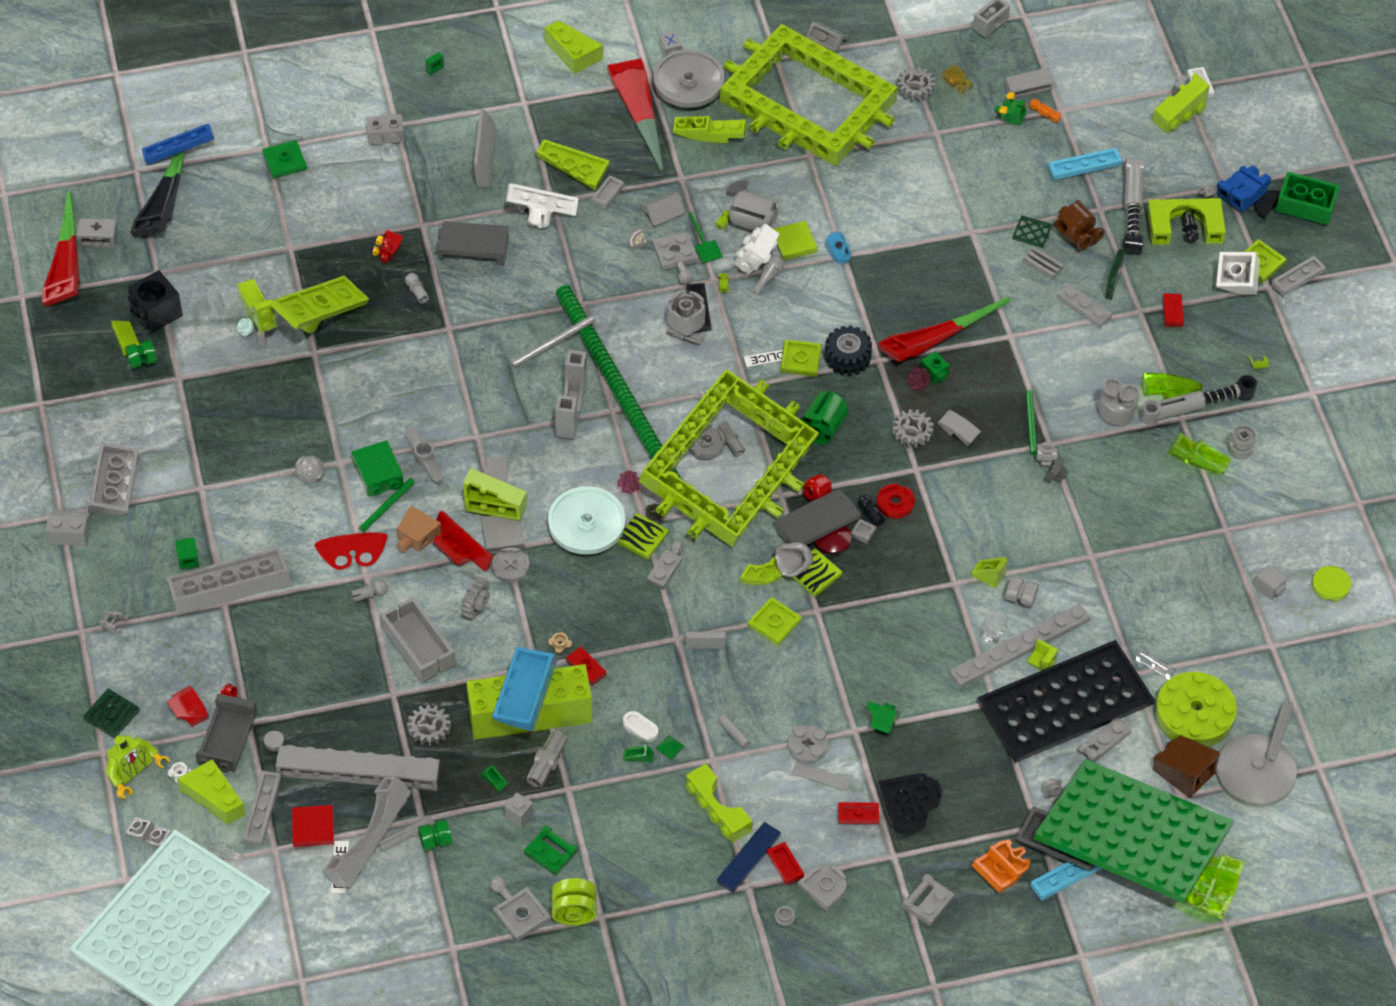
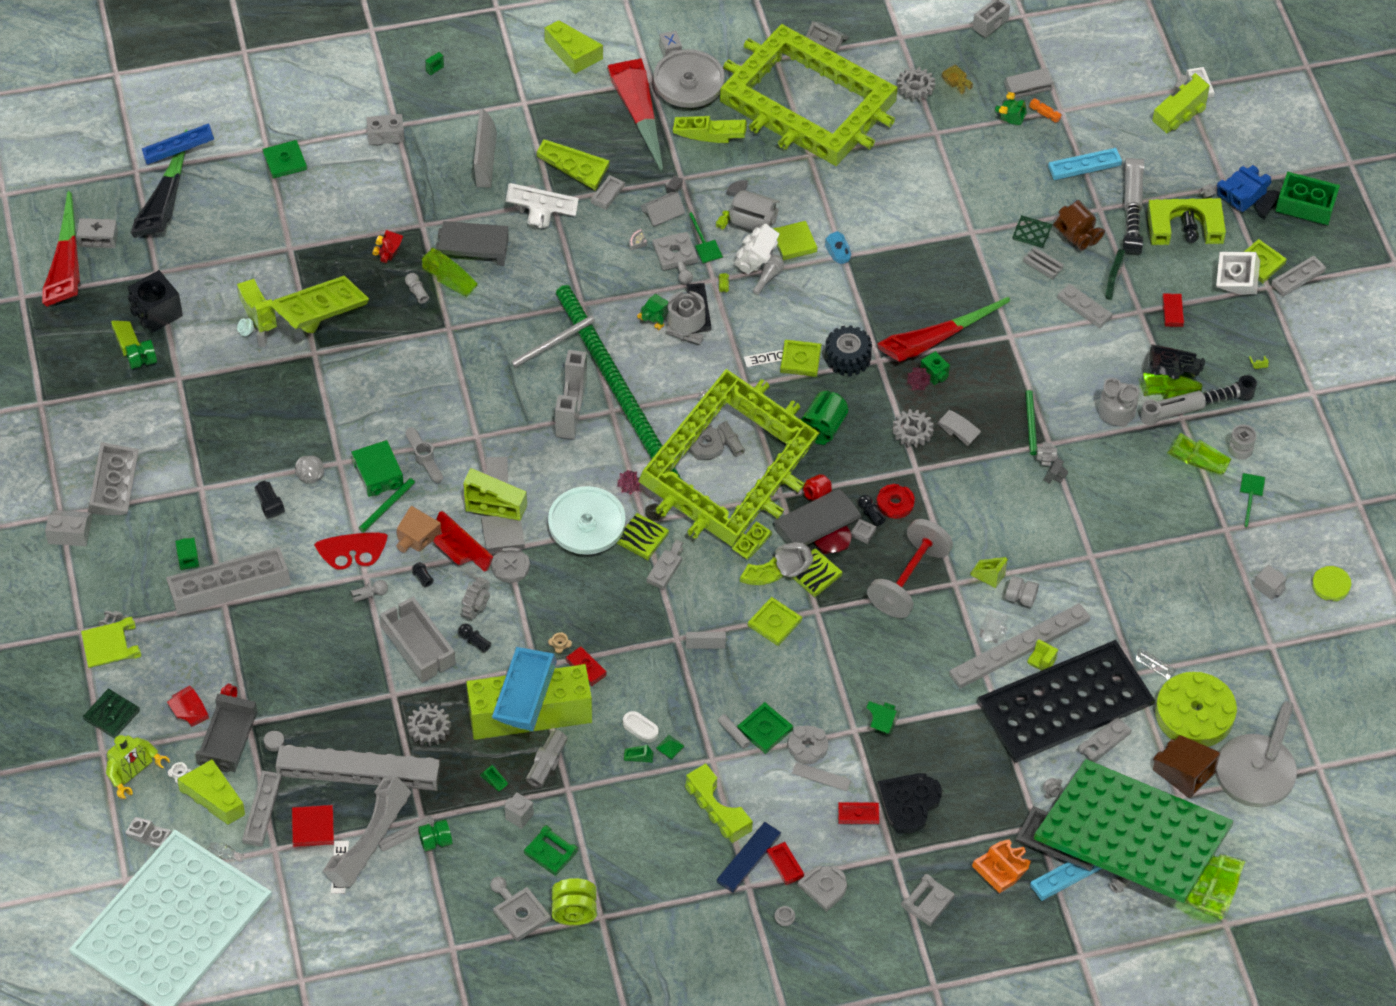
none -> lime flag [81,617,142,668]
none -> black piece [254,480,285,519]
none -> black pin [412,562,434,587]
none -> clear neon green slope [422,247,478,297]
none -> black pin [458,623,491,653]
none -> green piece [637,294,668,330]
none -> flat silver piece [665,176,683,193]
none -> lime slope [732,521,773,560]
none -> green tile [737,702,793,754]
none -> light grey piece [867,519,953,618]
none -> light grey pin [1110,876,1133,893]
none -> black plate [1147,344,1205,379]
none -> green piece [1240,473,1265,527]

